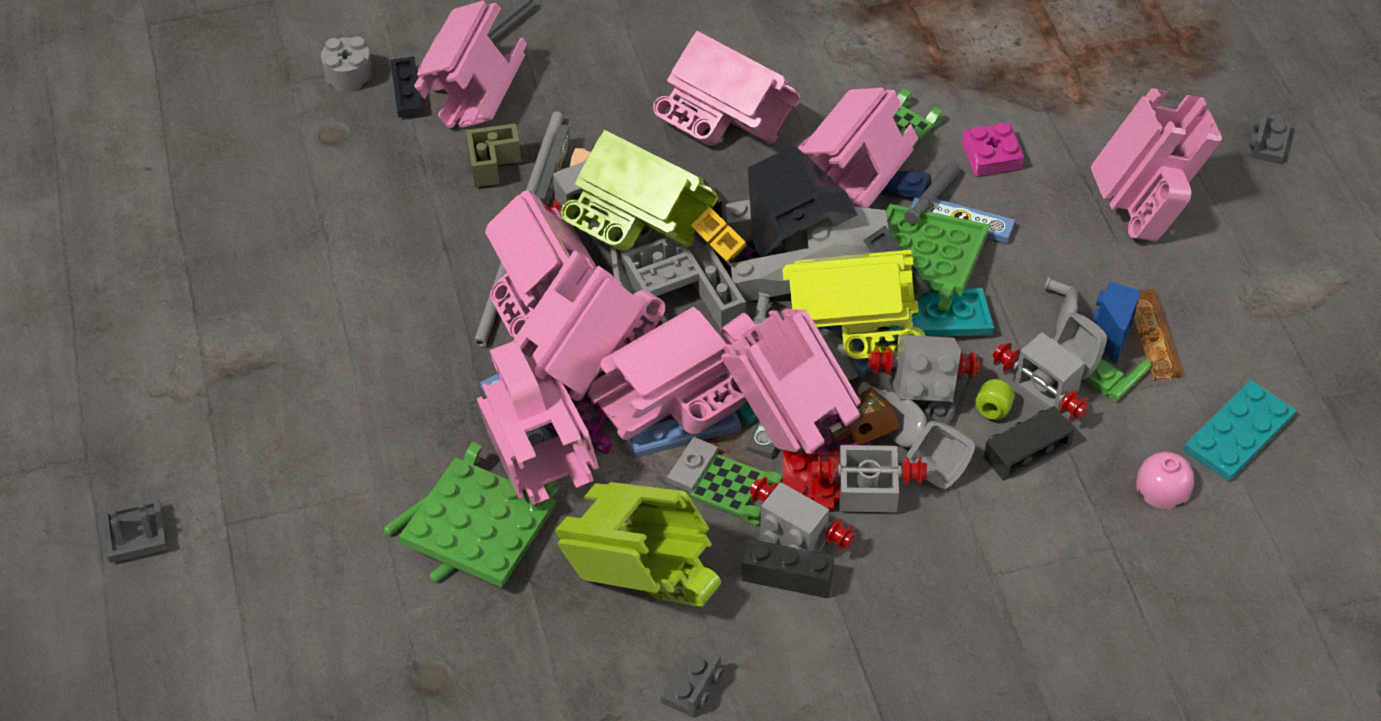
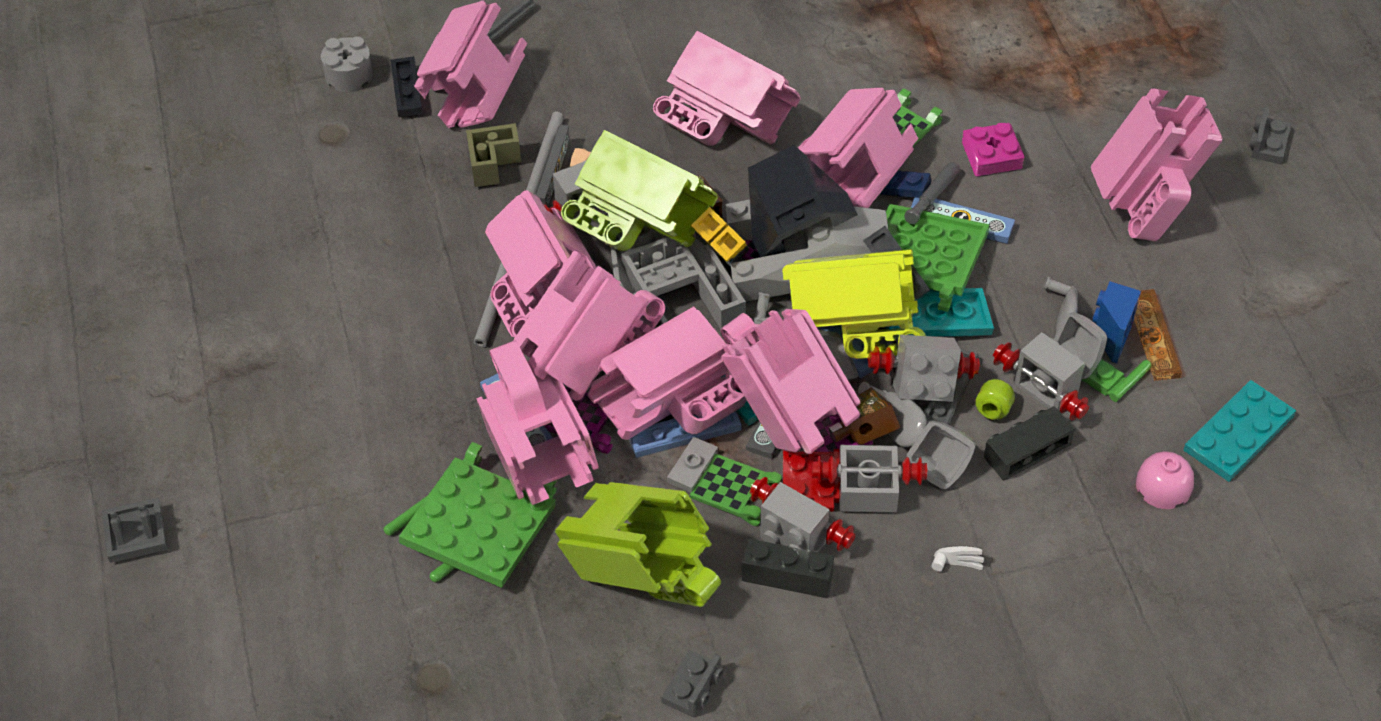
none -> white piece [931,546,984,571]

